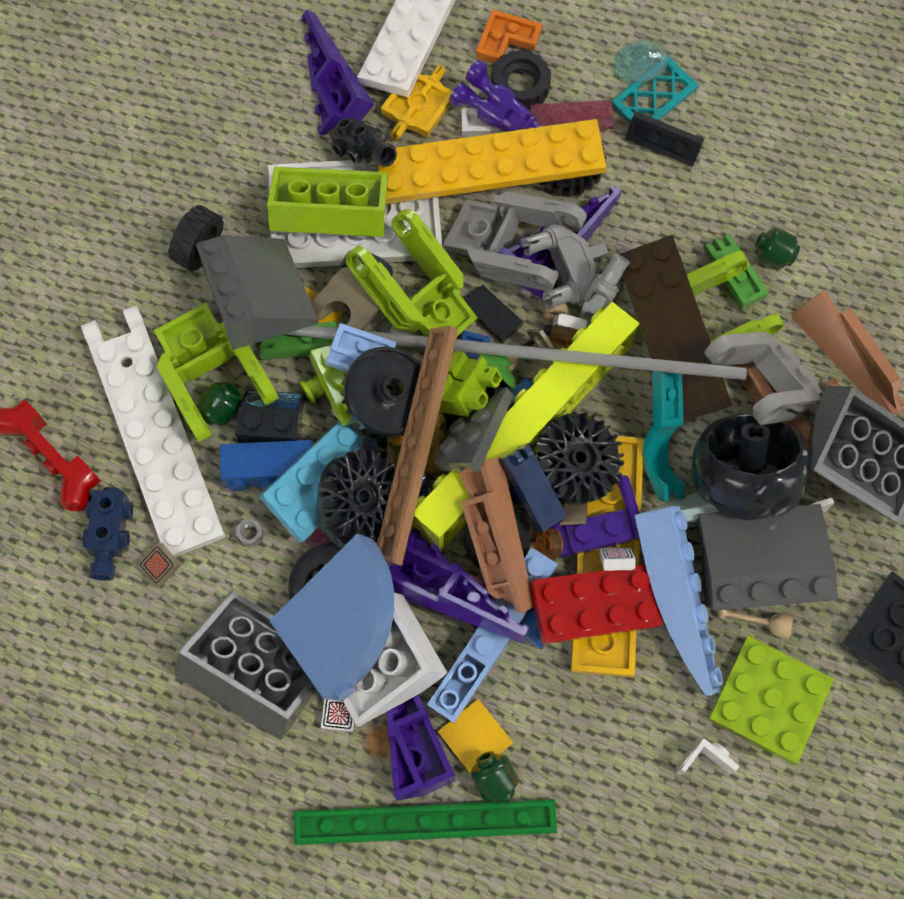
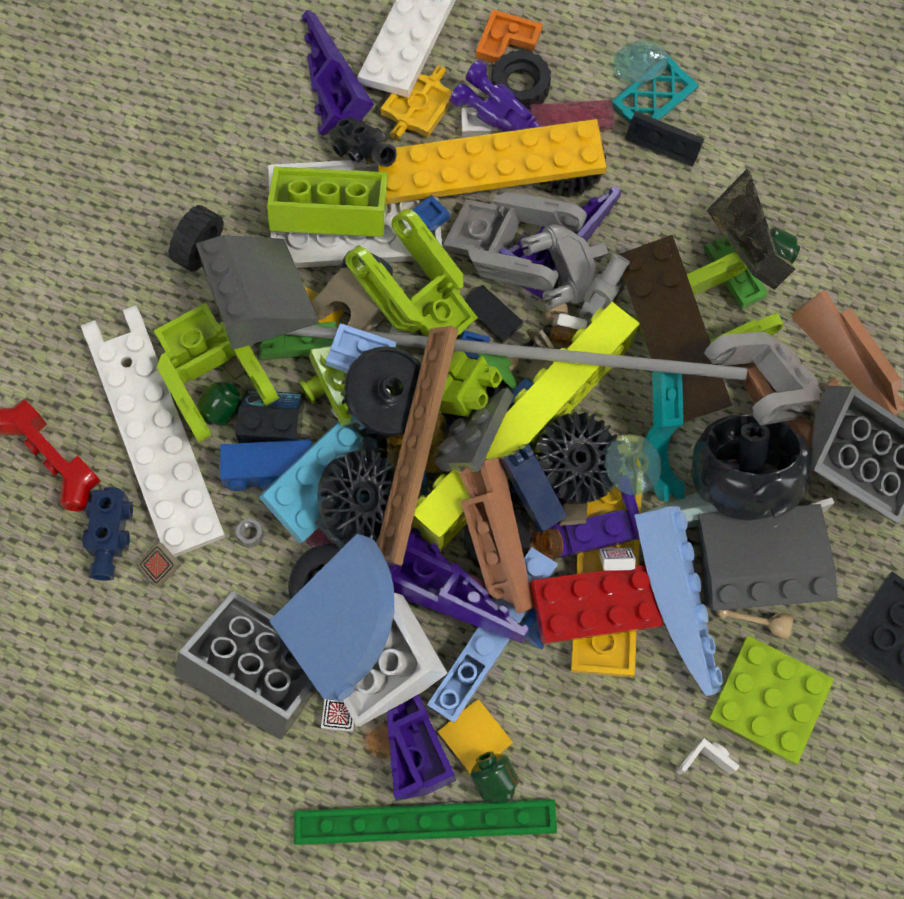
none -> blue tile [412,195,450,233]
none -> clear light blue dish [605,434,661,495]
none -> clear smoke wedge [706,169,795,290]

